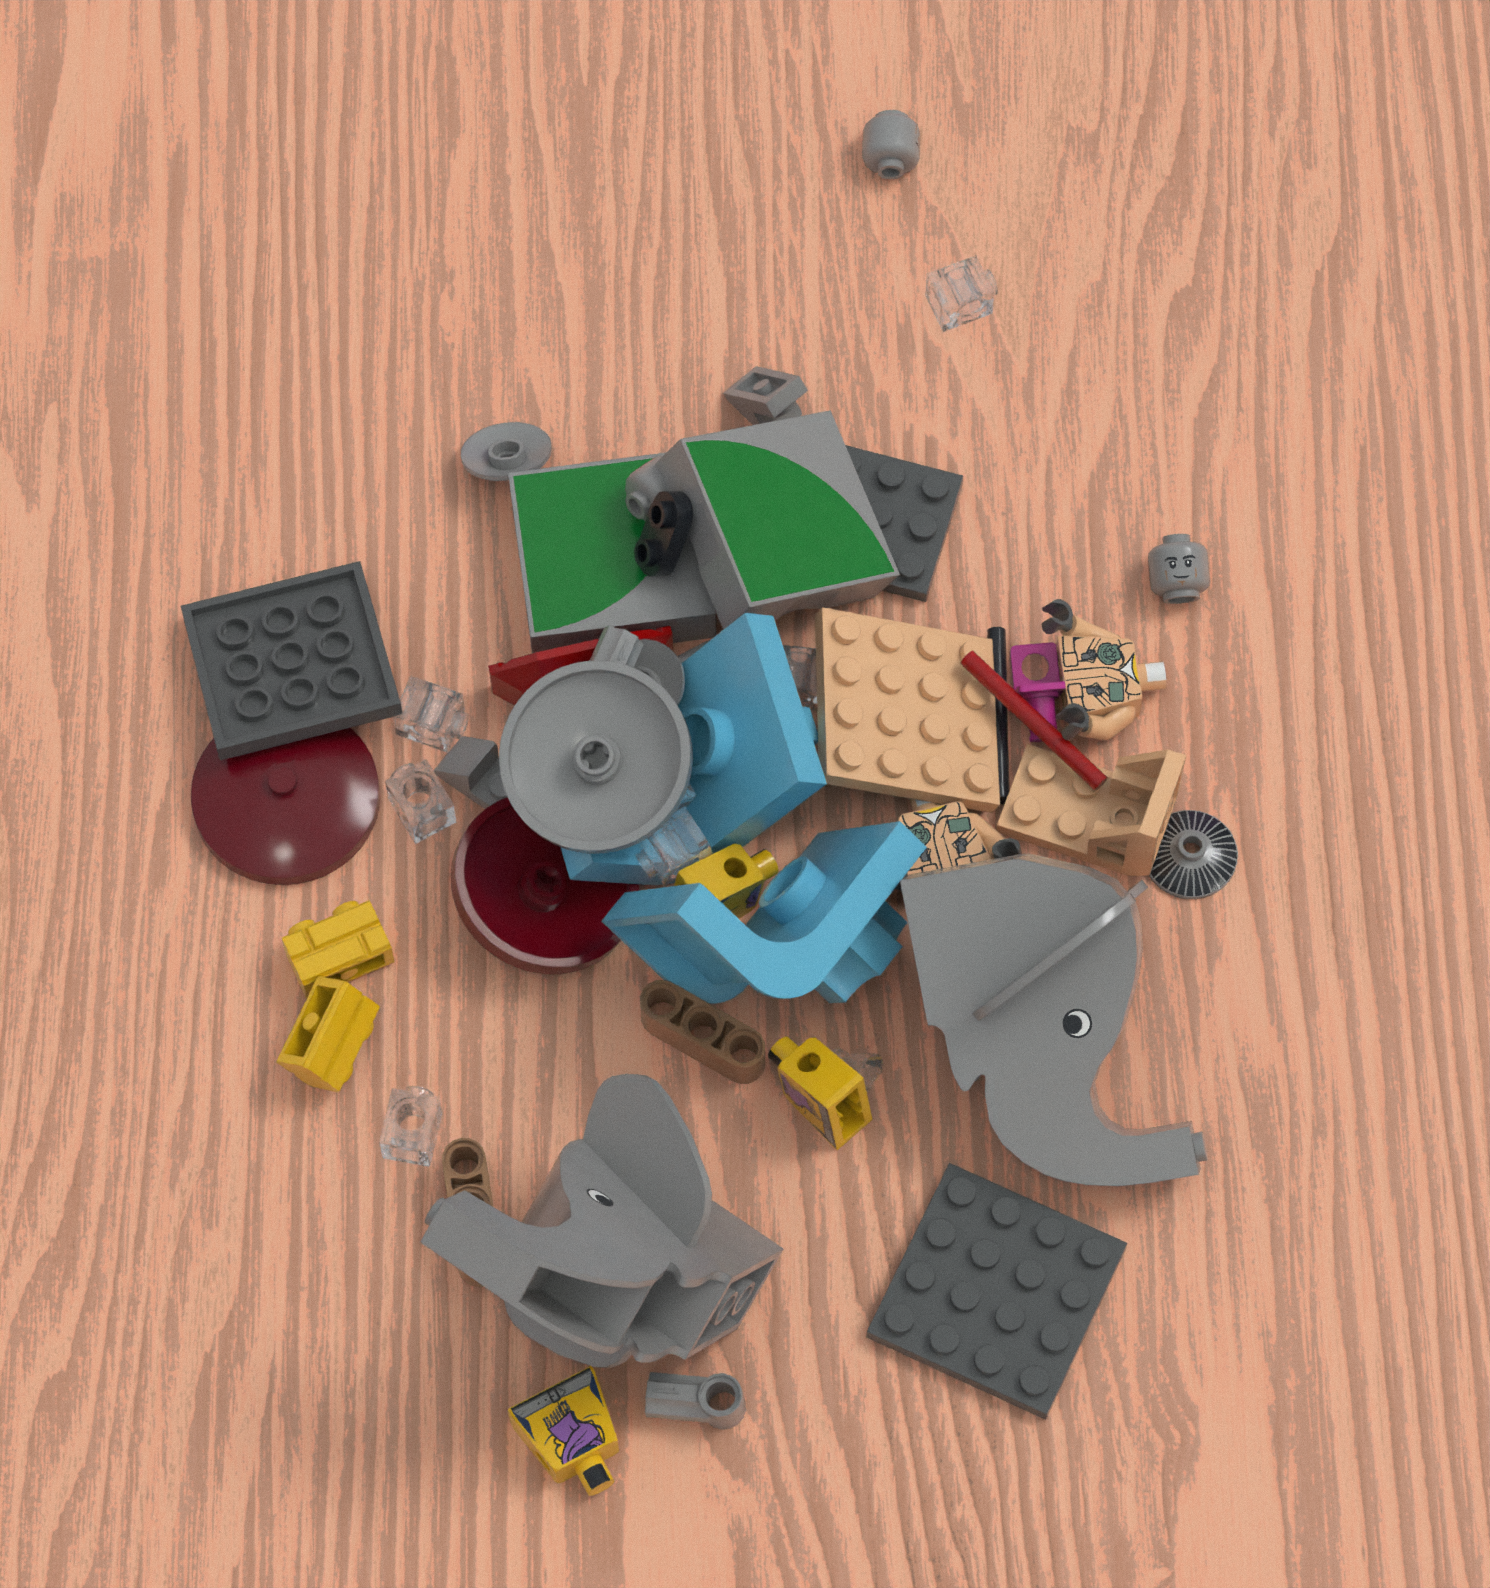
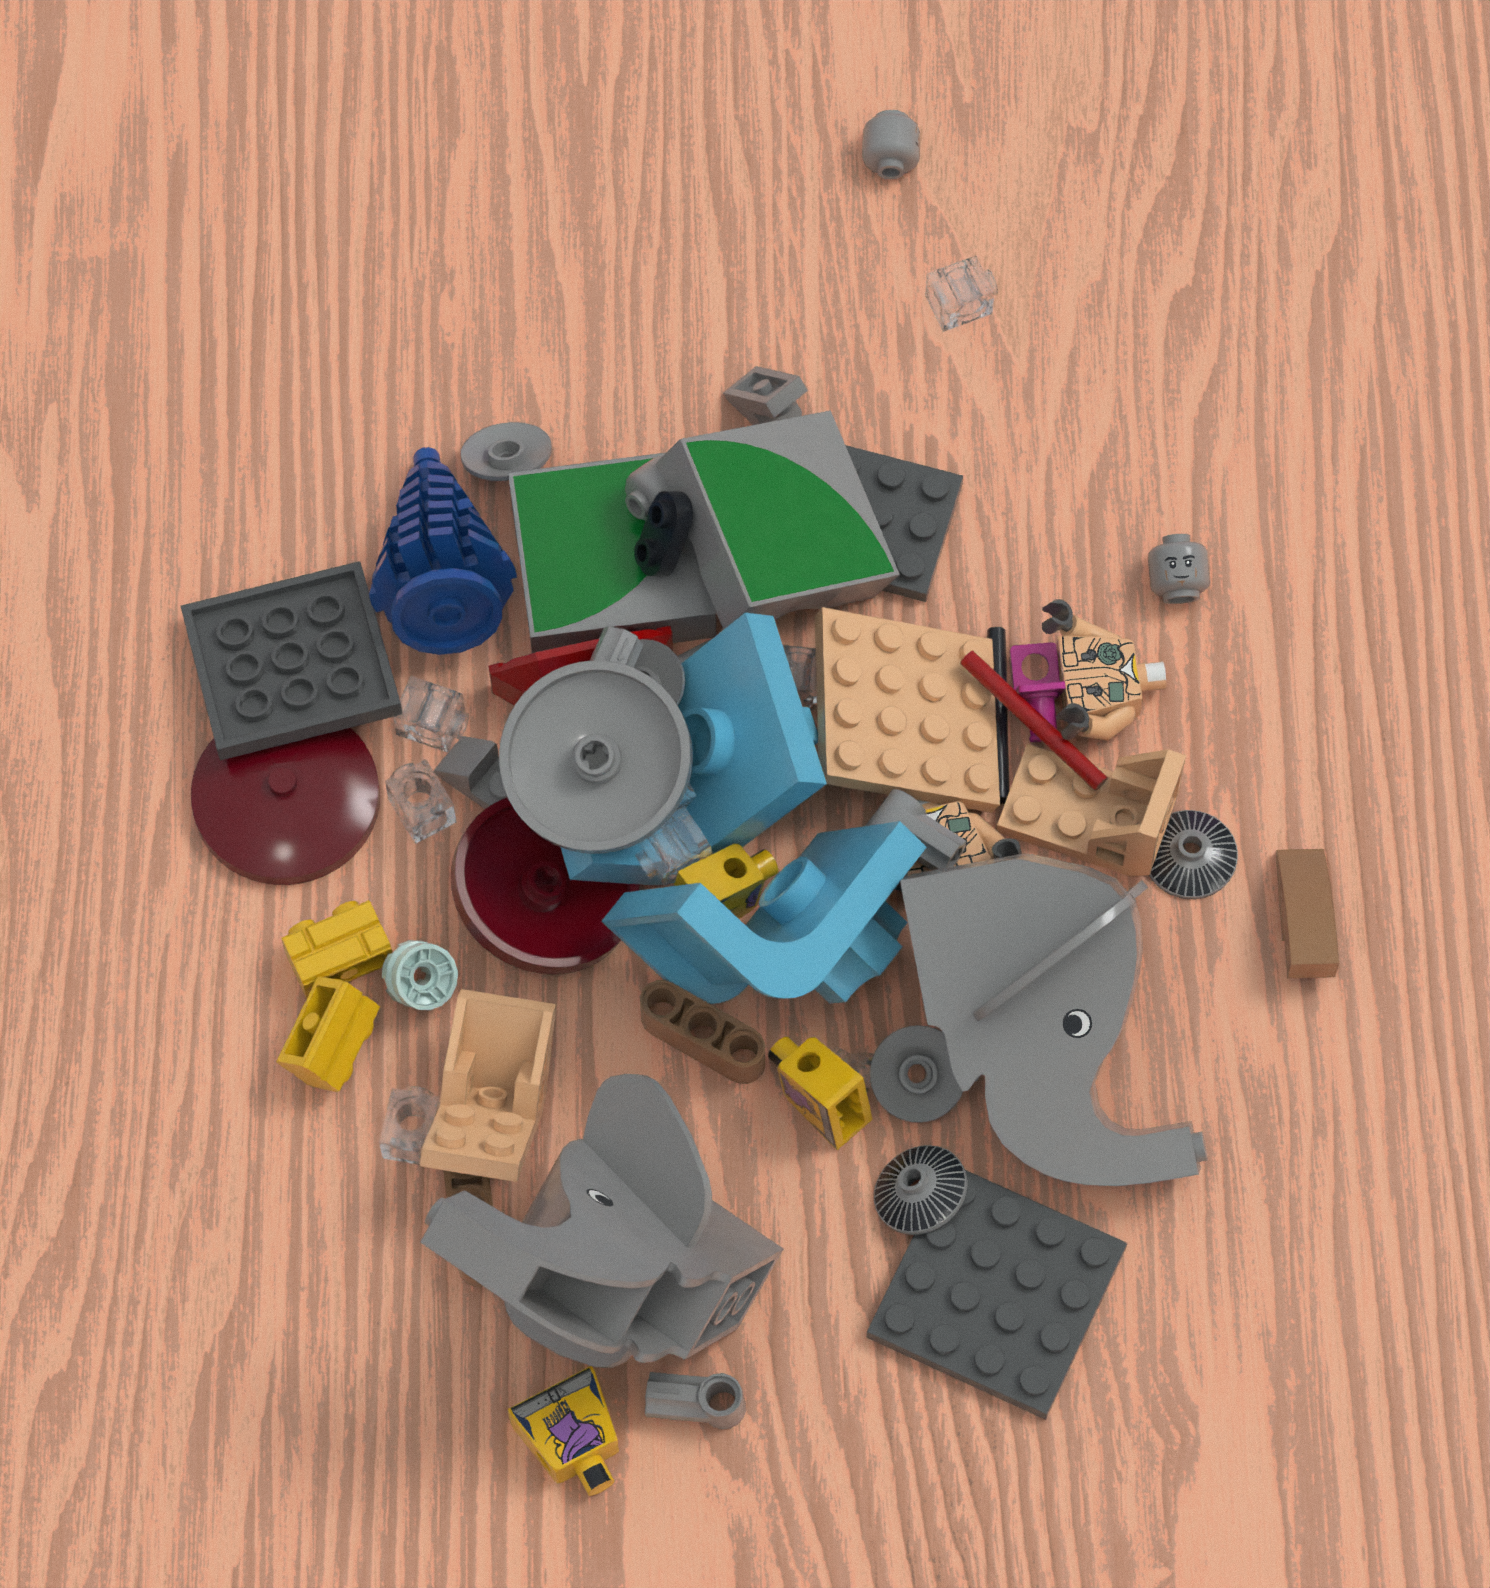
none -> blue plant [369,447,517,655]
none -> light aqua wheel [382,940,458,1010]
none -> light nougat bracket [420,989,556,1182]
none -> light grey piece [865,789,966,870]
none -> light grey dish [870,1025,963,1122]
none -> dish [874,1145,968,1235]
none -> medium nougat slope [1276,849,1339,979]

